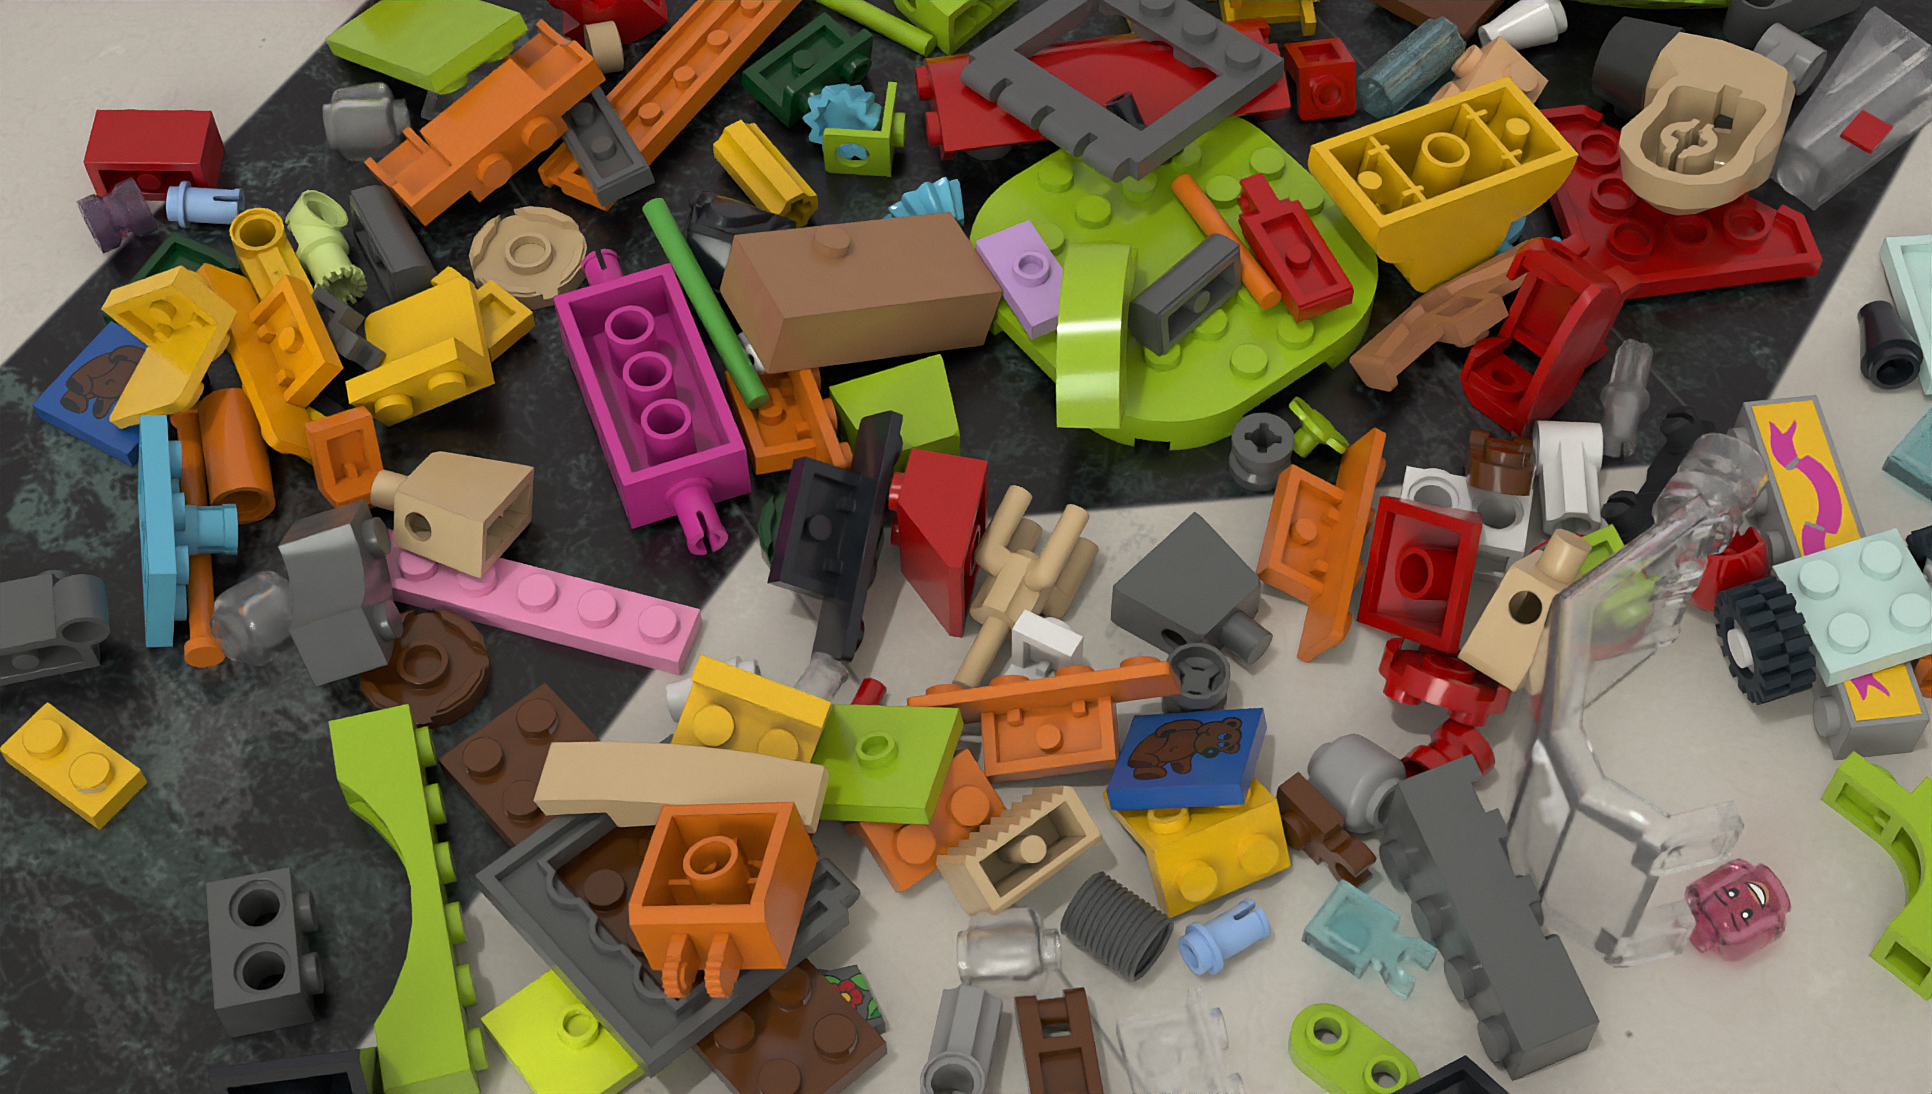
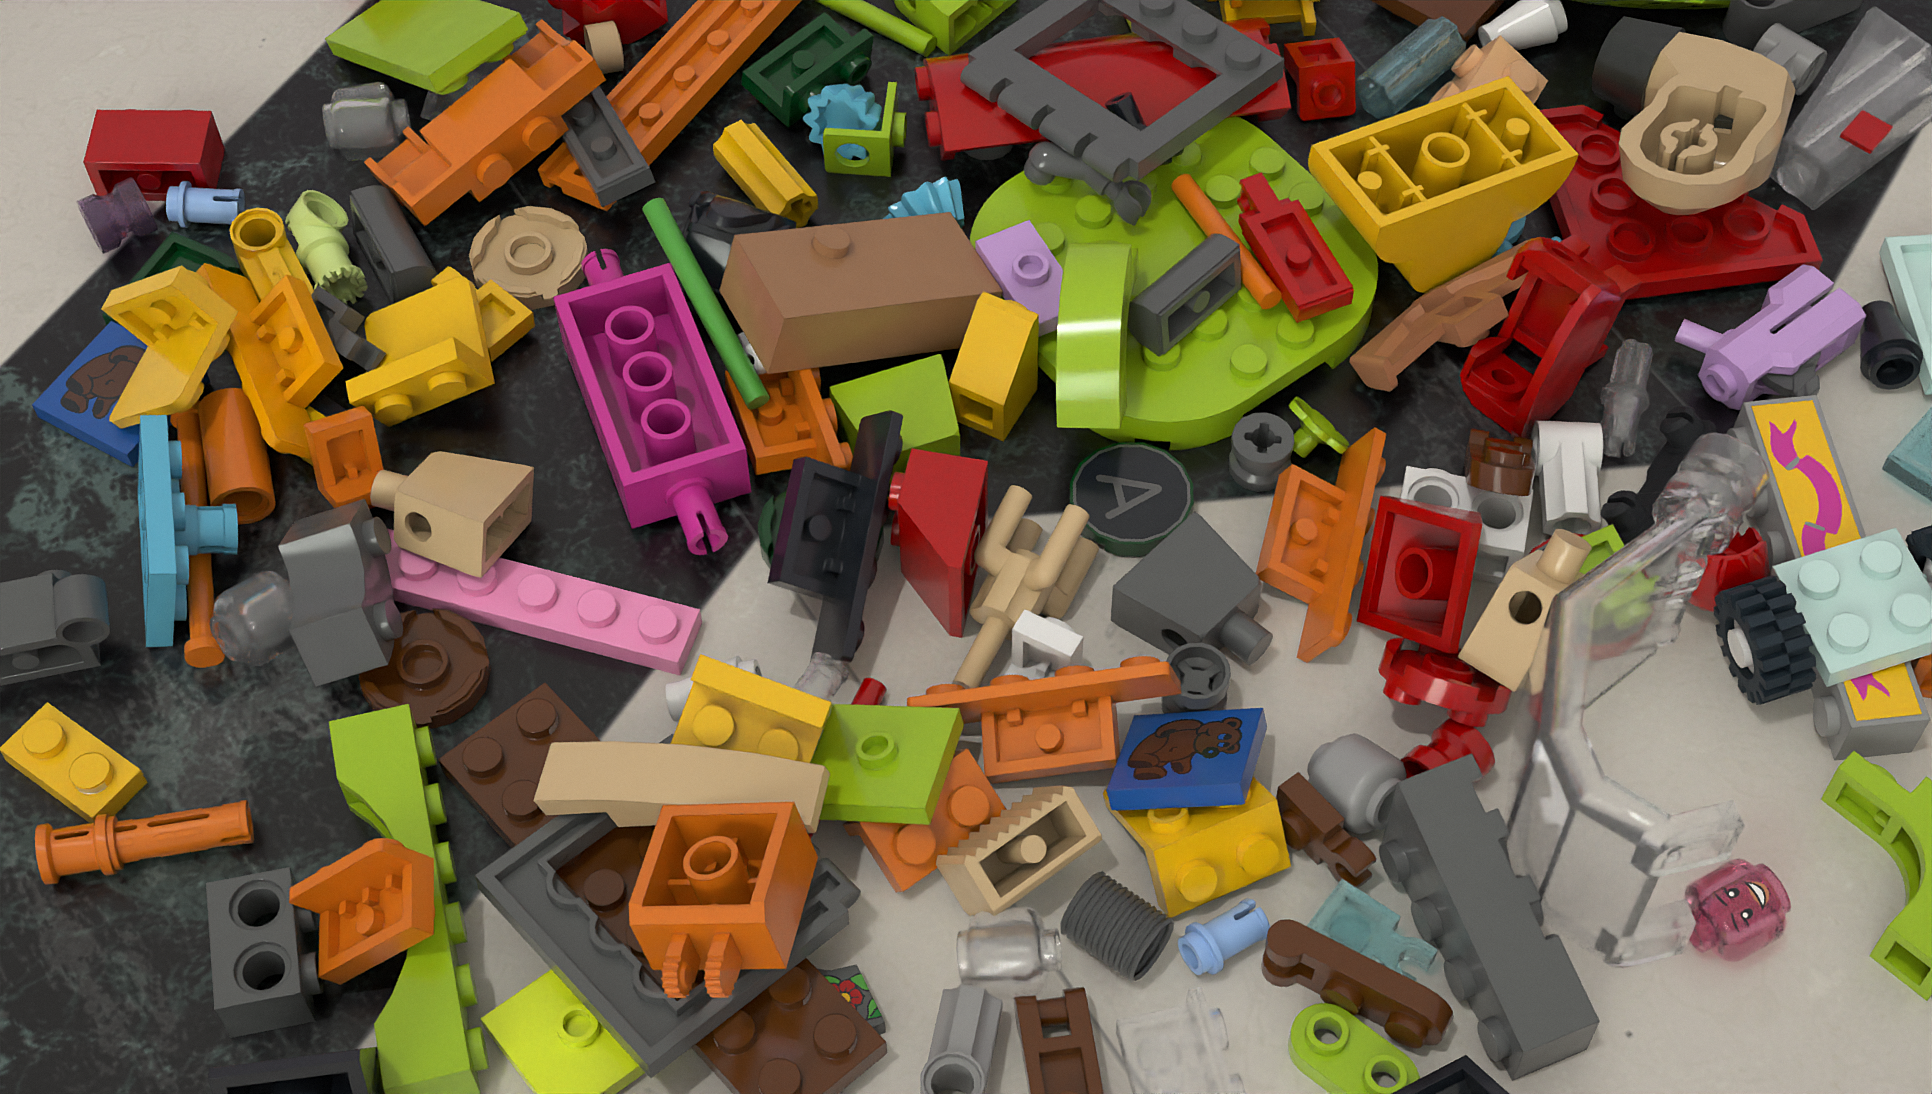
none -> orange pin [35,800,254,885]
none -> orange bracket [289,838,435,985]
none -> yellow slope [949,291,1039,441]
none -> dark grey arm [1024,141,1152,226]
none -> black tile [1070,442,1194,556]
none -> reddish brown plate [1261,919,1454,1049]
none -> lavender piece [1675,264,1866,410]

